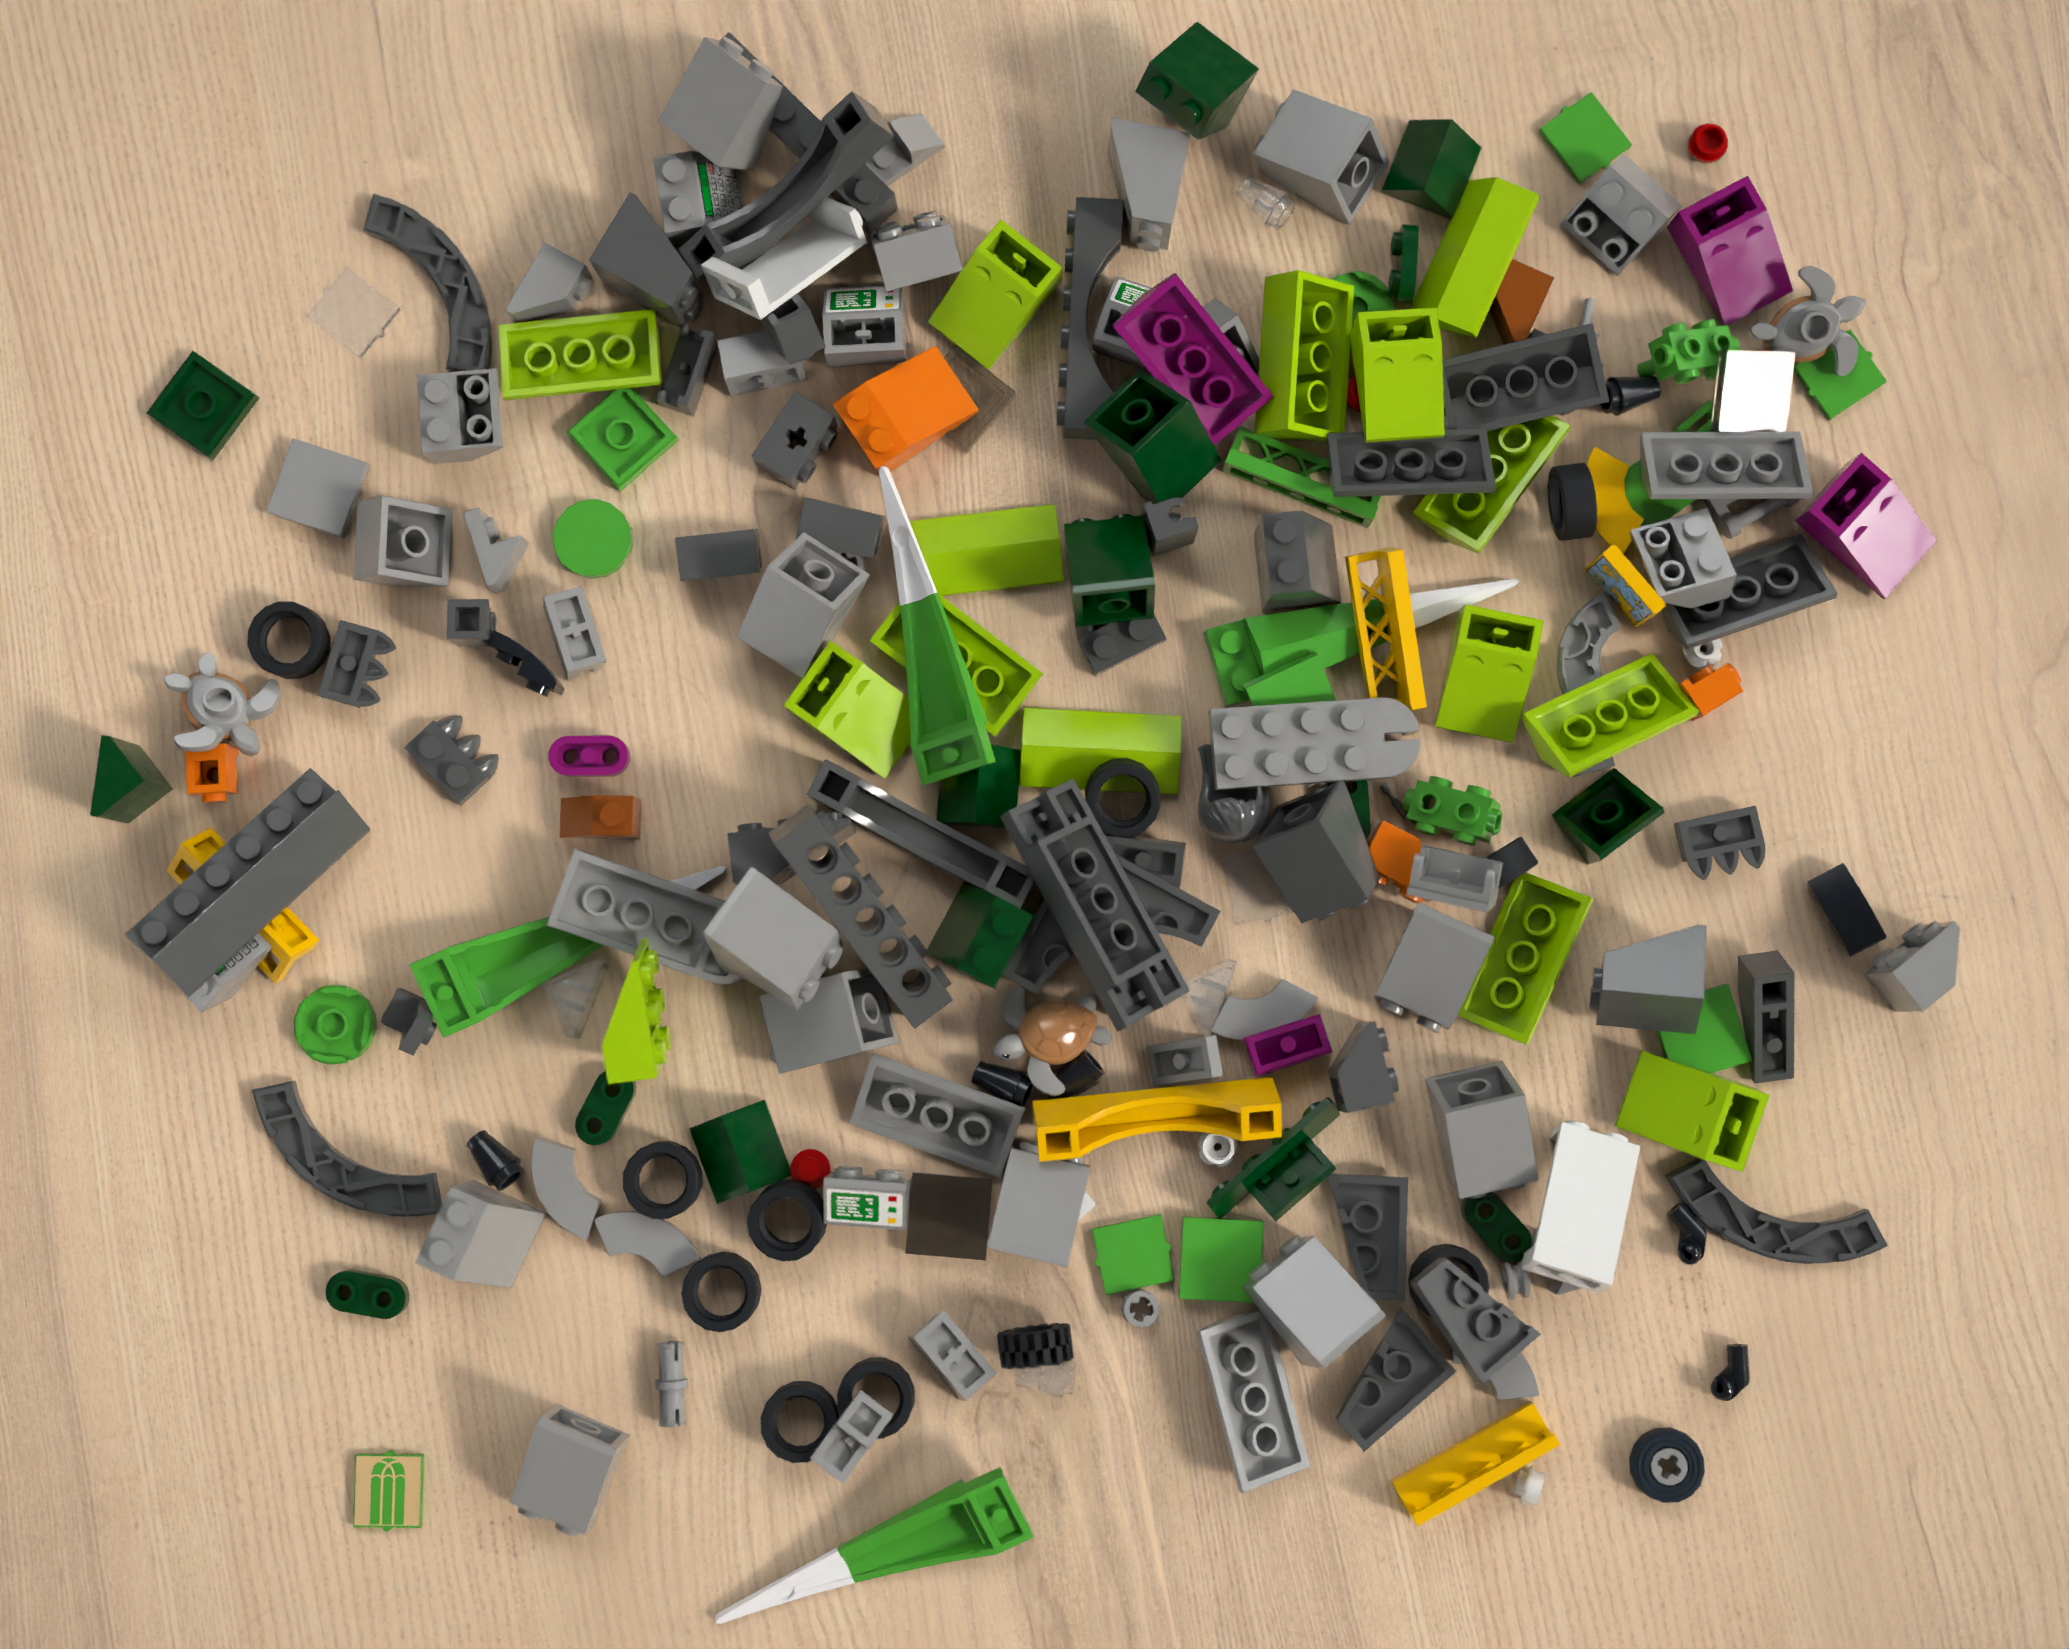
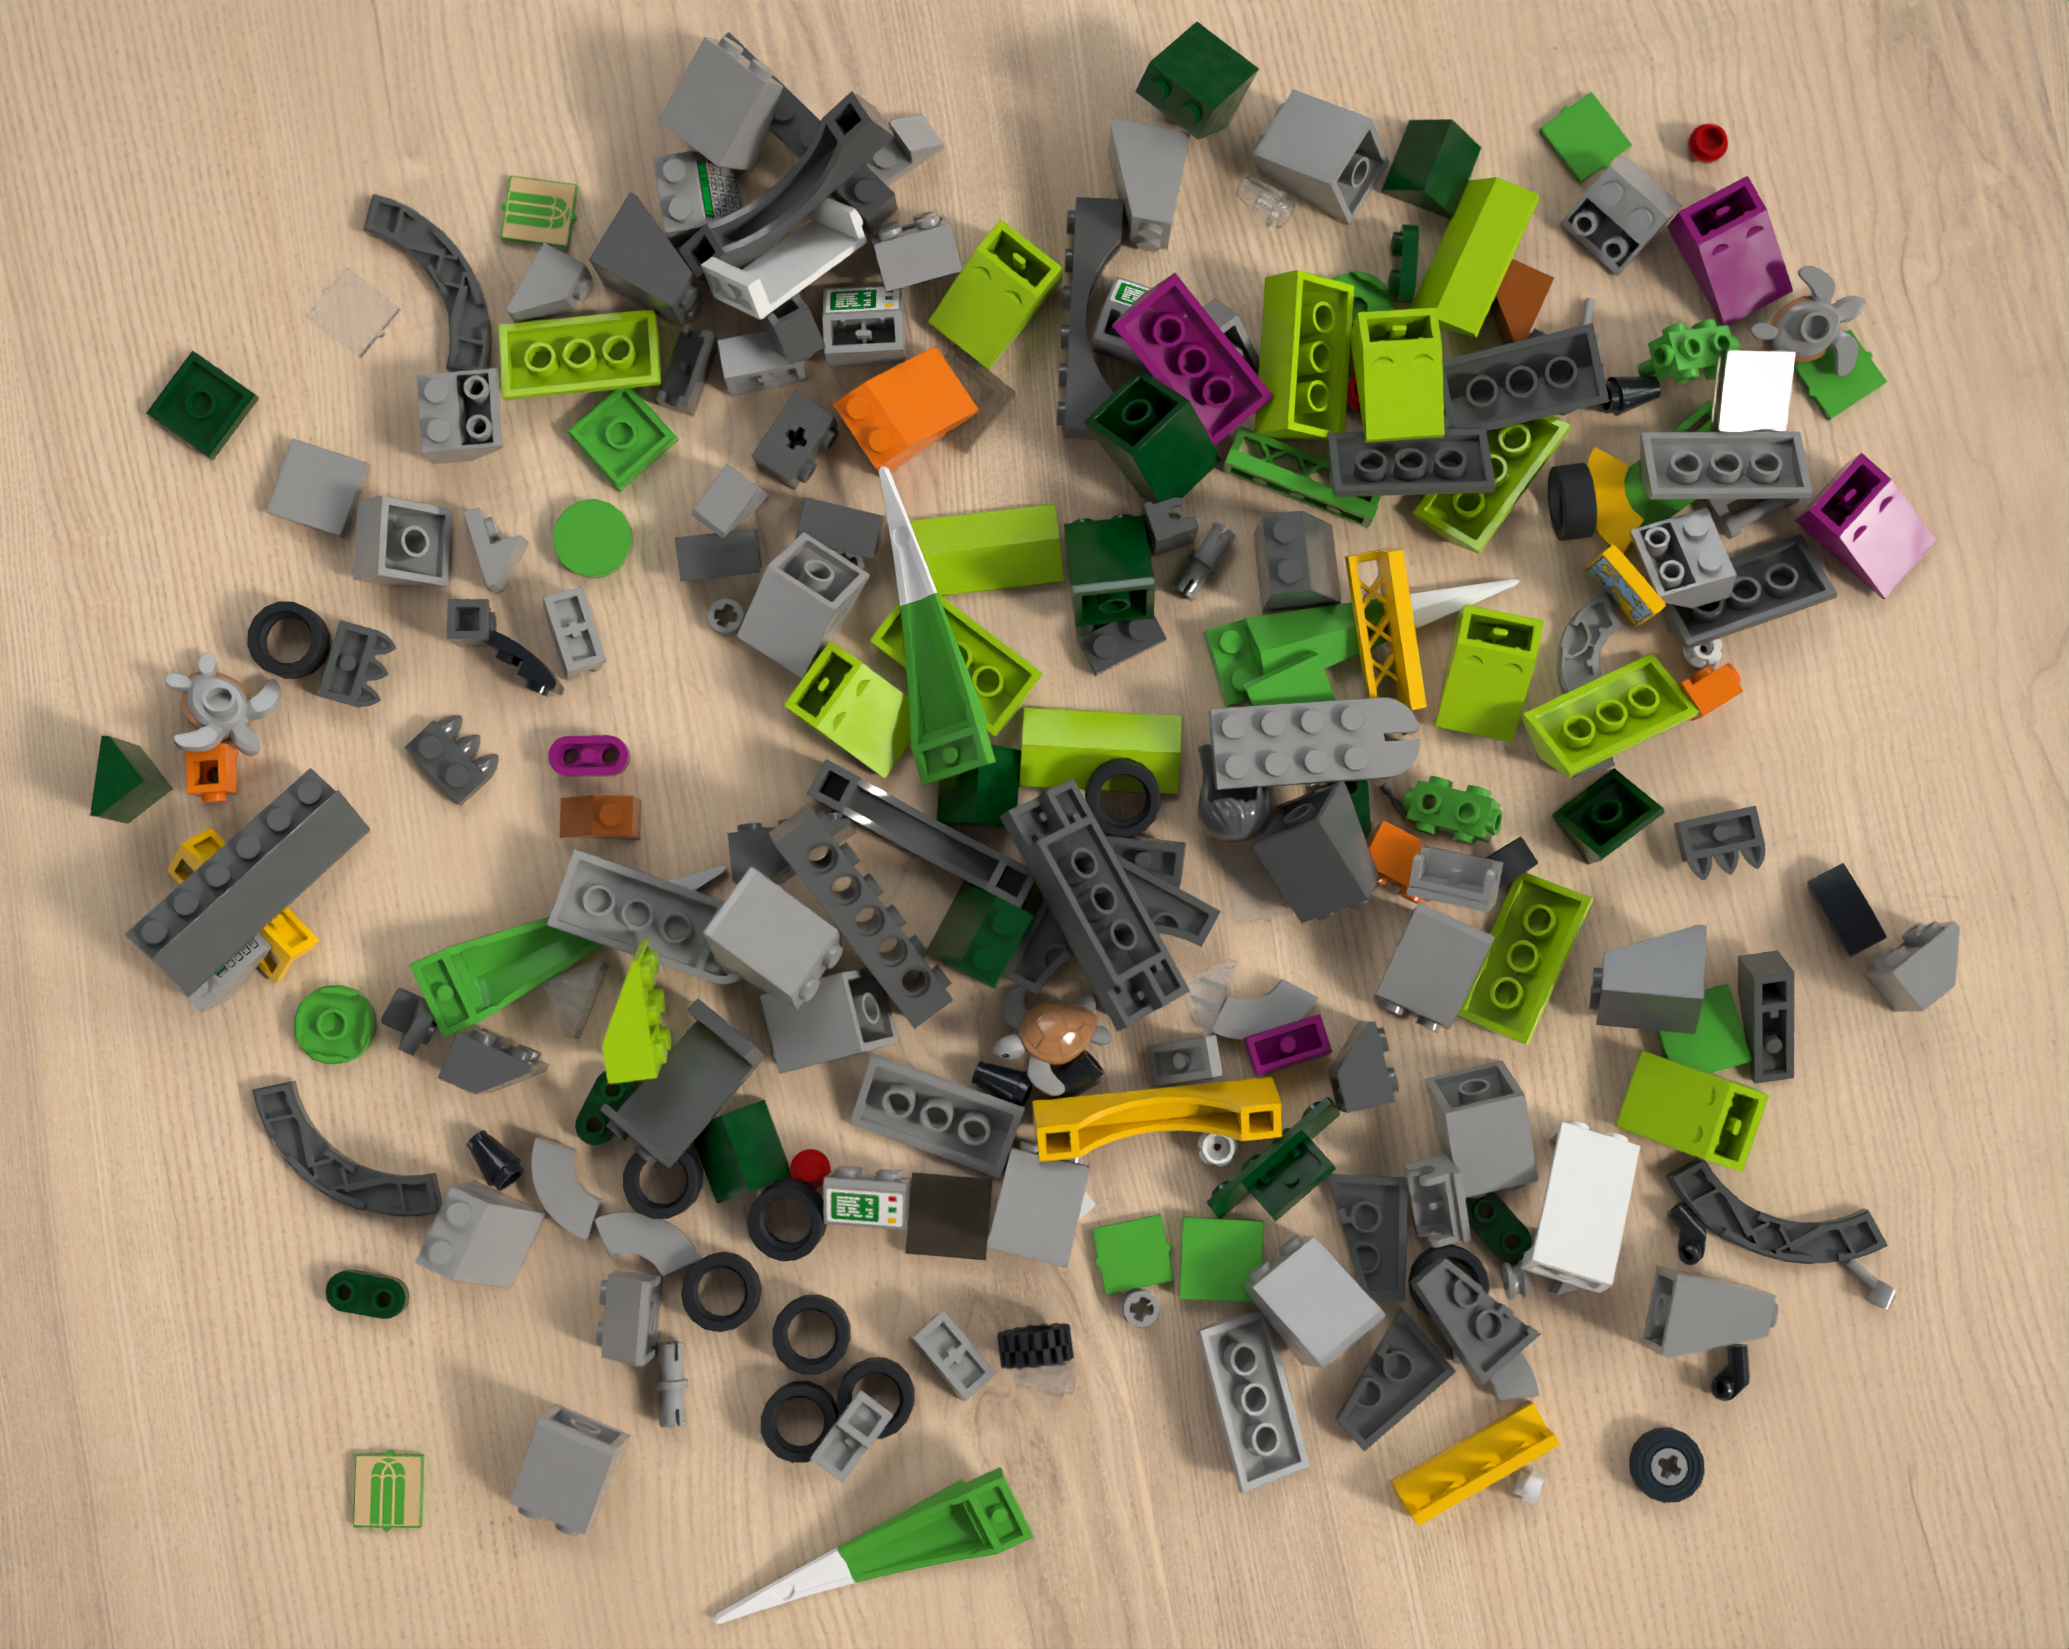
none -> dark grey slope [438,1028,549,1094]
none -> piece [500,176,578,249]
none -> light grey slope [596,1270,663,1366]
none -> dark grey panel [600,998,766,1169]
none -> light grey slope [691,464,769,538]
none -> light grey bush [708,598,746,636]
none -> black tyre [772,1294,851,1375]
none -> light grey pin [1172,522,1235,602]
none -> light grey hinge [1404,1152,1471,1248]
none -> light grey slope [1641,1265,1779,1358]
none -> light grey hand [1846,1259,1896,1309]

